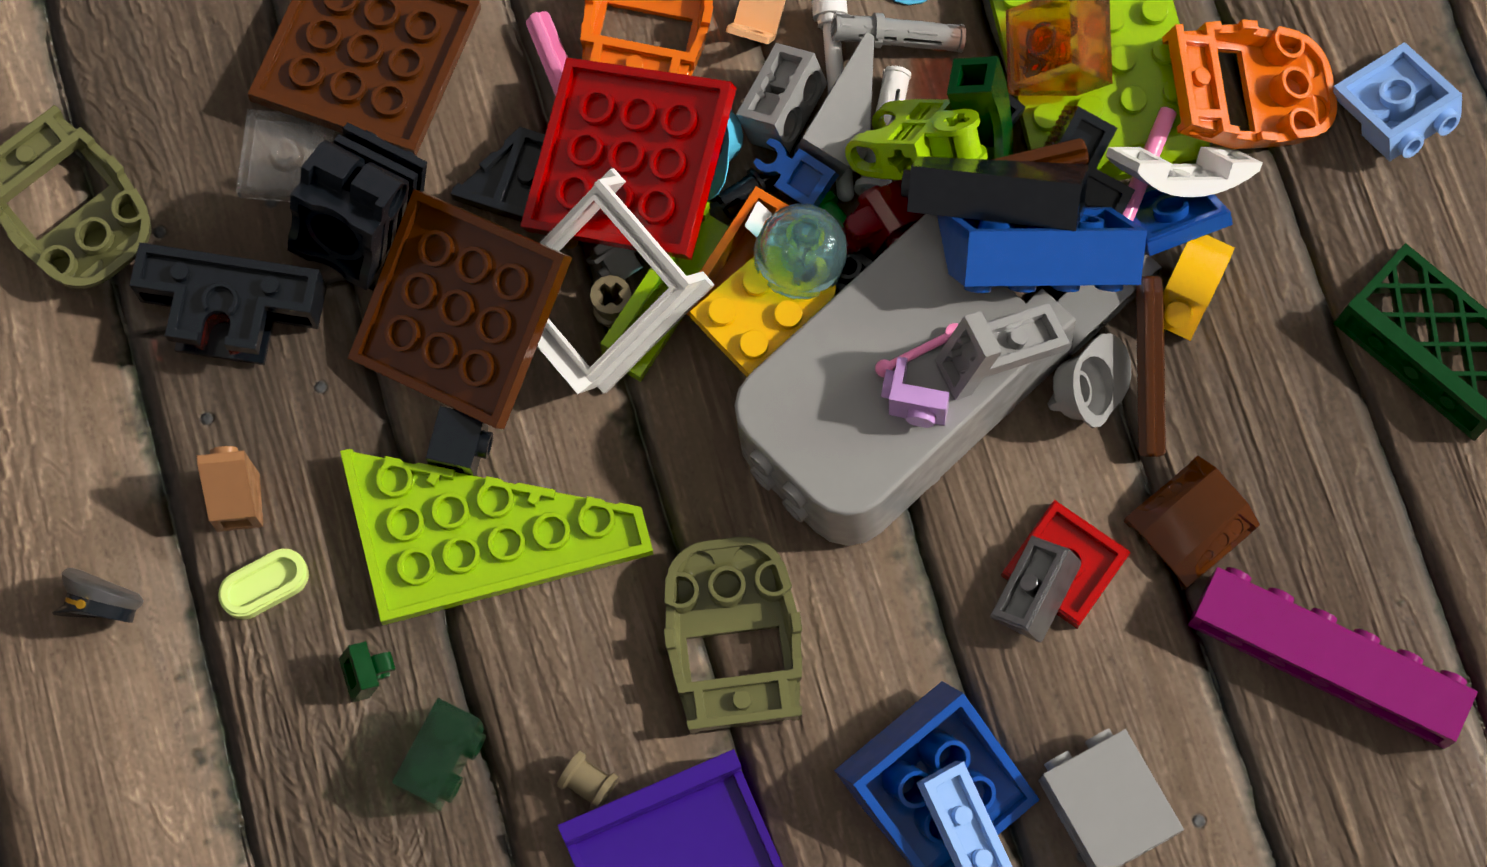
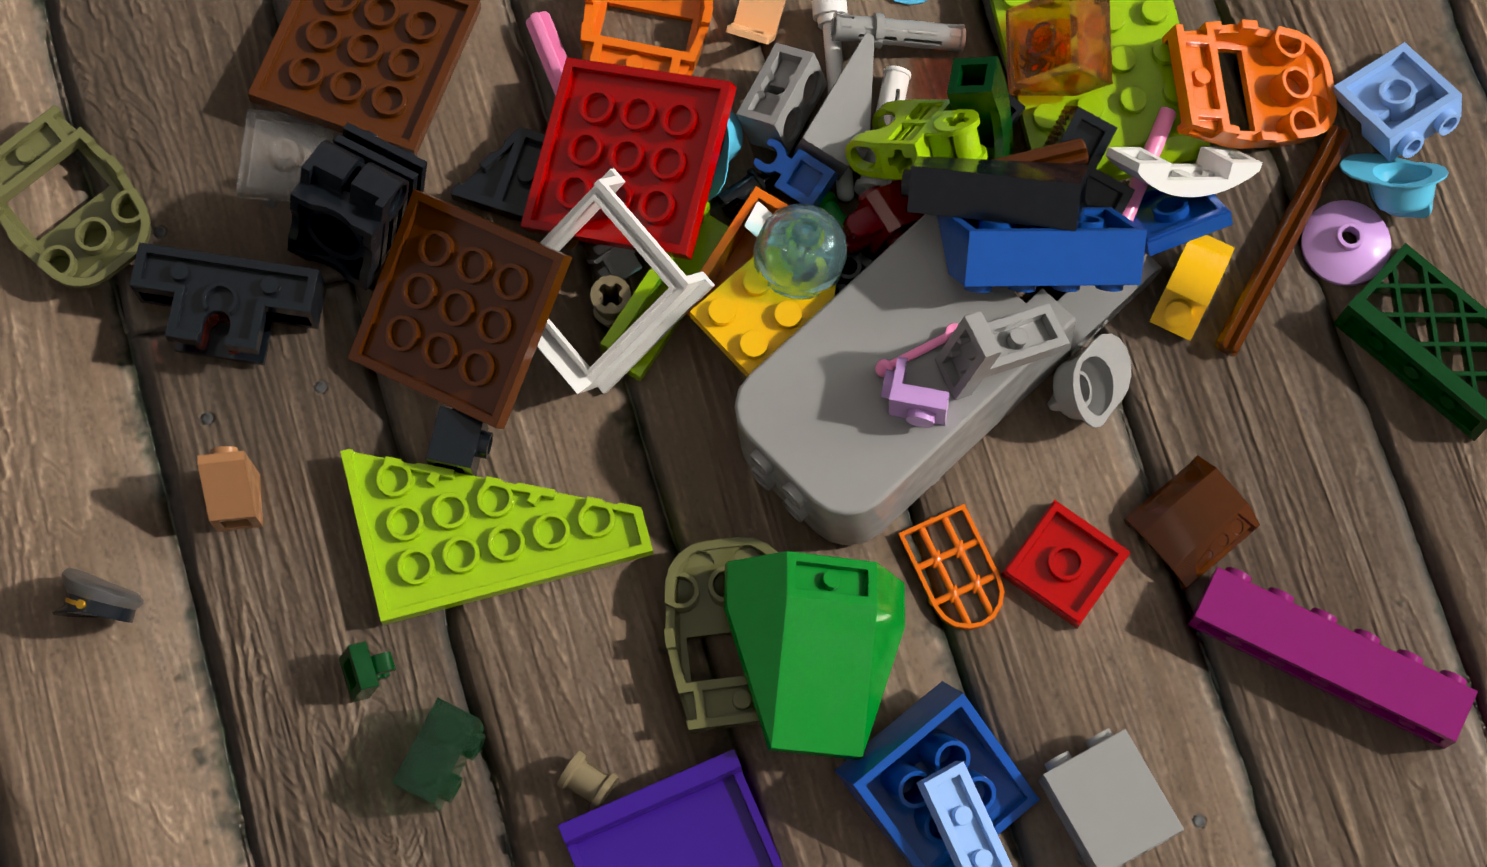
yellowish green tile [218,549,309,620] -> none
flat silver slope [990,536,1081,642] -> none
reddish brown axle [1136,276,1166,457] -> none
none -> green wedge [724,551,905,760]
none -> orange window [898,504,1004,631]
none -> reddish brown axle [1215,125,1352,356]
none -> lavender dish [1301,200,1391,286]
none -> medium azure piece [1340,153,1449,218]

